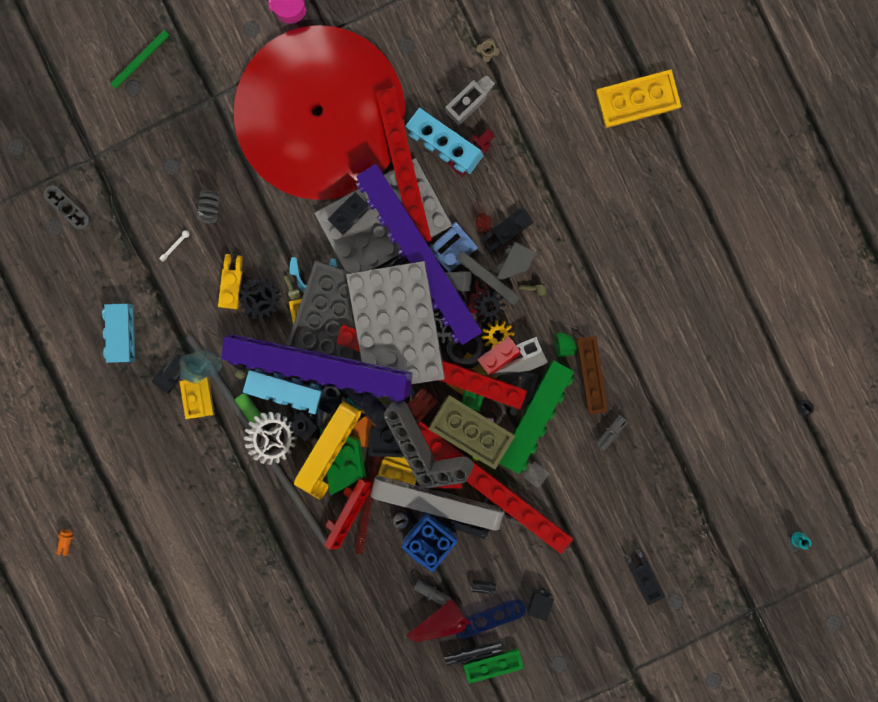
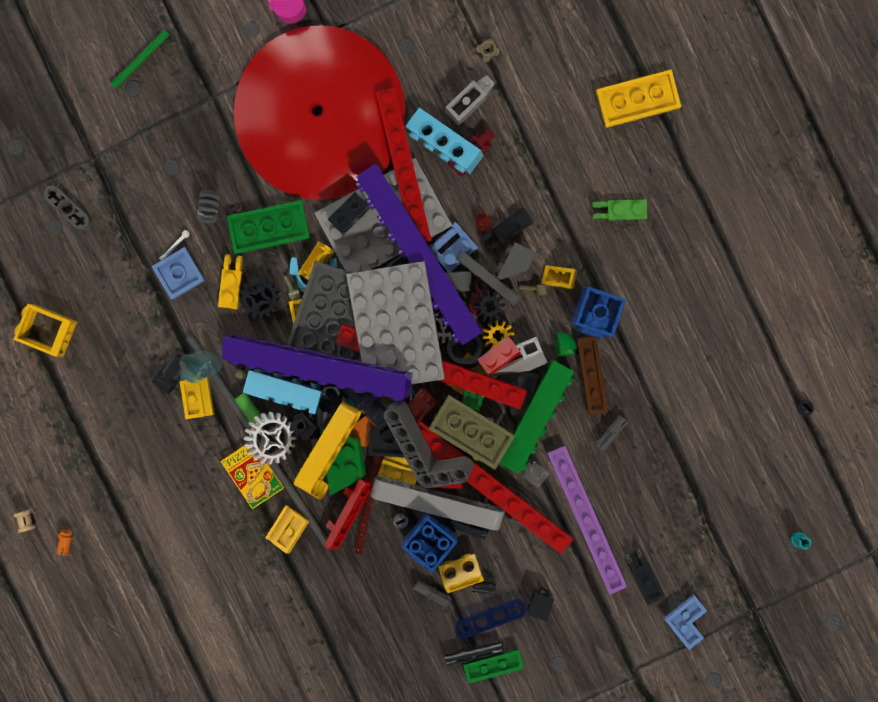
medium azure brick [102,304,135,363] -> none
dark red slope [407,599,470,643] -> none
none -> yellow window [13,304,78,357]
none -> tan bush [13,509,36,533]
none -> medium blue plate [152,247,206,300]
none -> tile [221,445,285,509]
none -> green plate [226,200,311,254]
none -> yellow plate [266,506,309,554]
none -> yellow hinge [298,241,335,280]
none -> yellow brick [438,554,484,593]
none -> yellow slope [541,265,578,291]
none -> medium lavender plate [547,445,627,595]
none -> blue brick [570,287,626,339]
none -> bright green hinge [592,199,647,221]
none -> medium blue plate [664,594,707,650]

